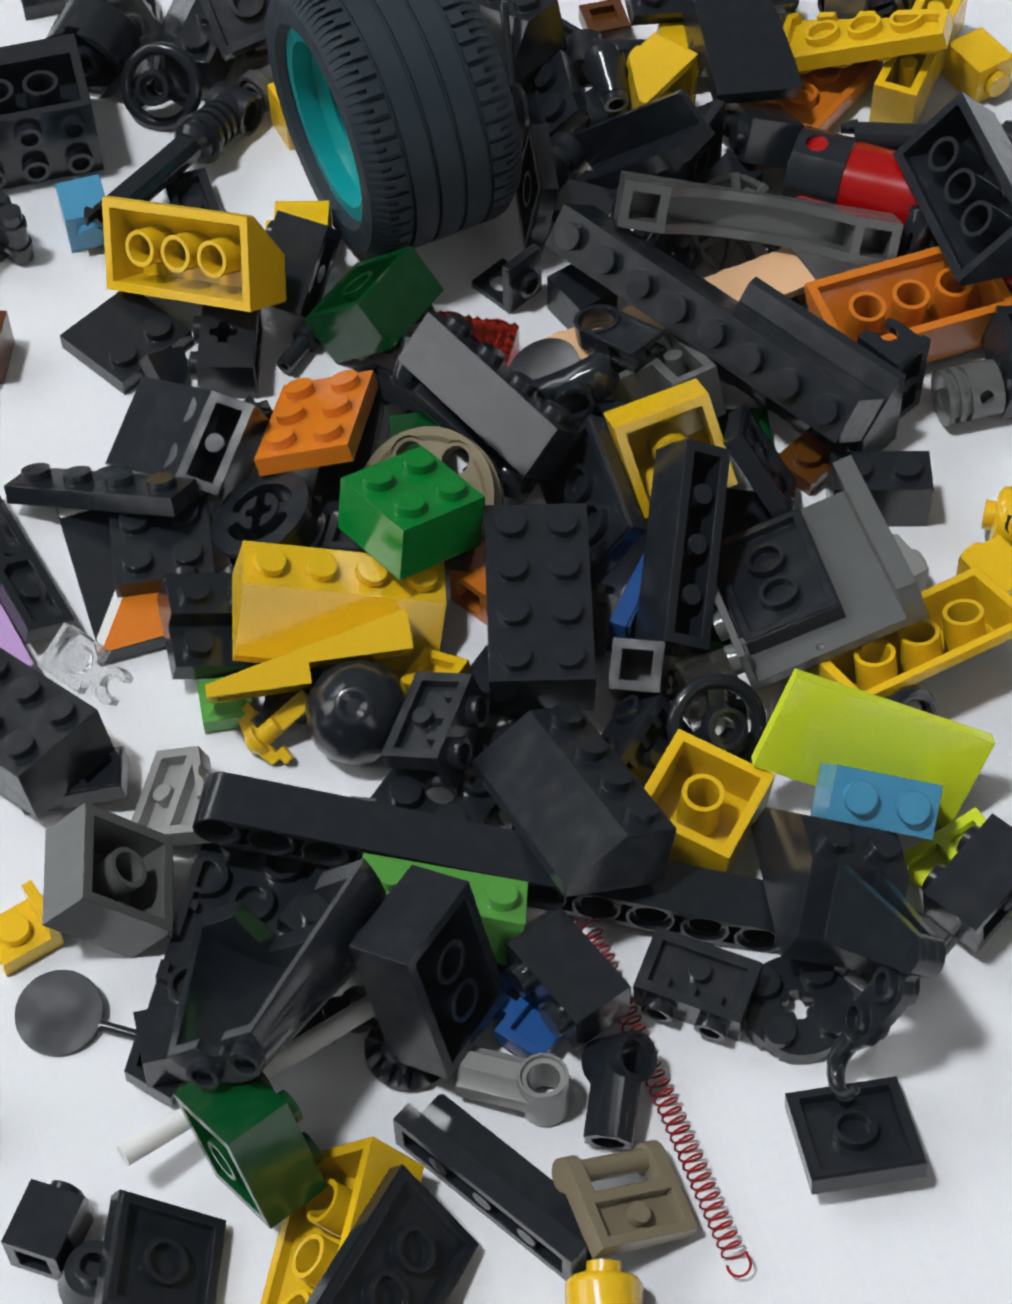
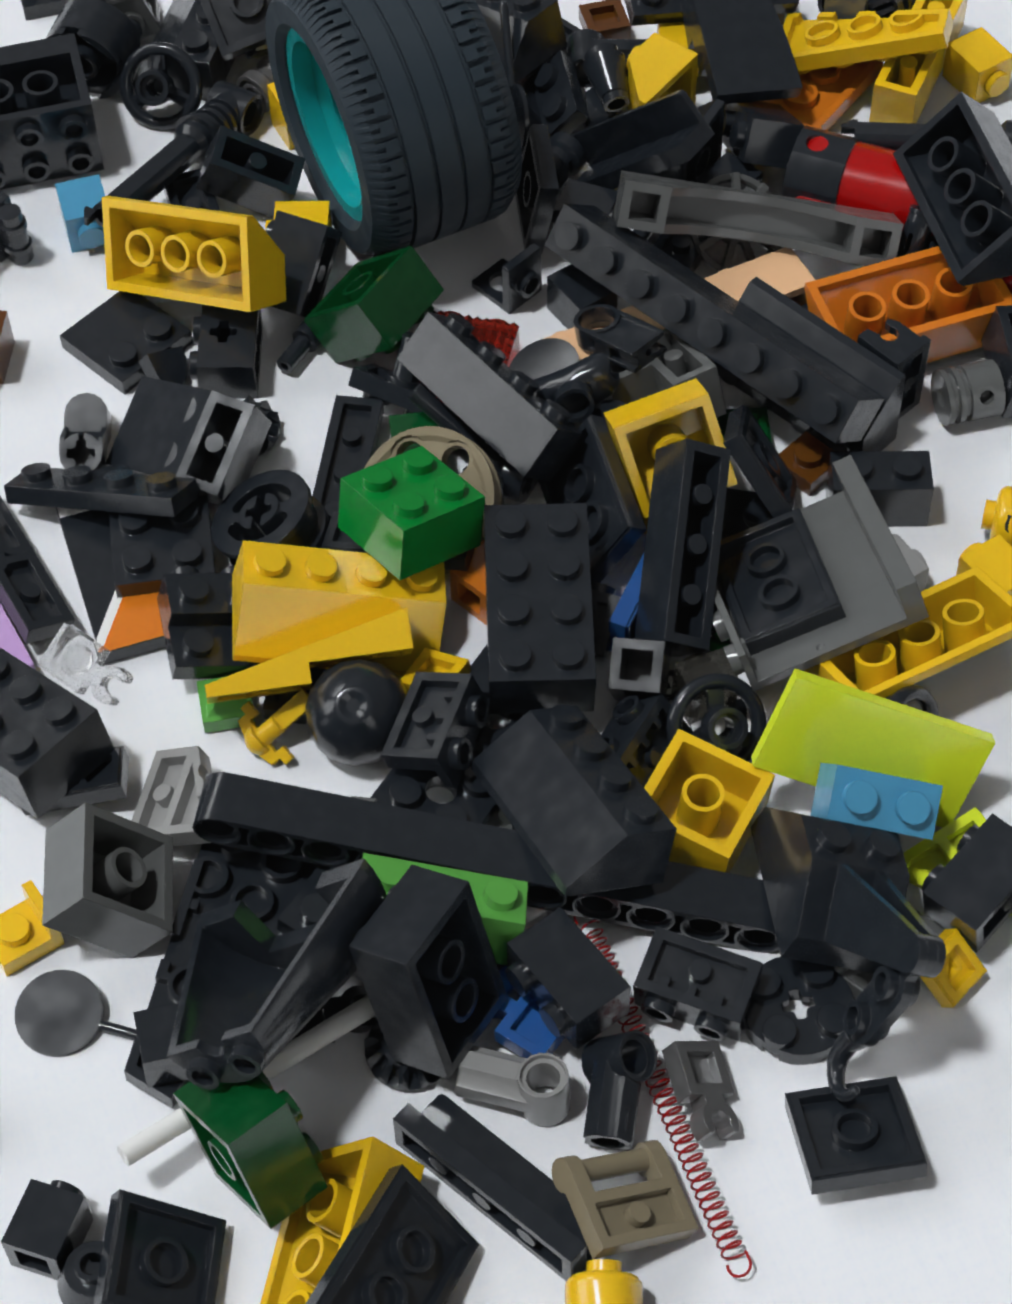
orange plate [254,370,379,476] -> none
none -> piece [59,393,112,471]
none -> black brick [196,125,305,218]
none -> flat silver plate [662,1041,739,1141]
none -> yellow tile [920,928,987,1008]

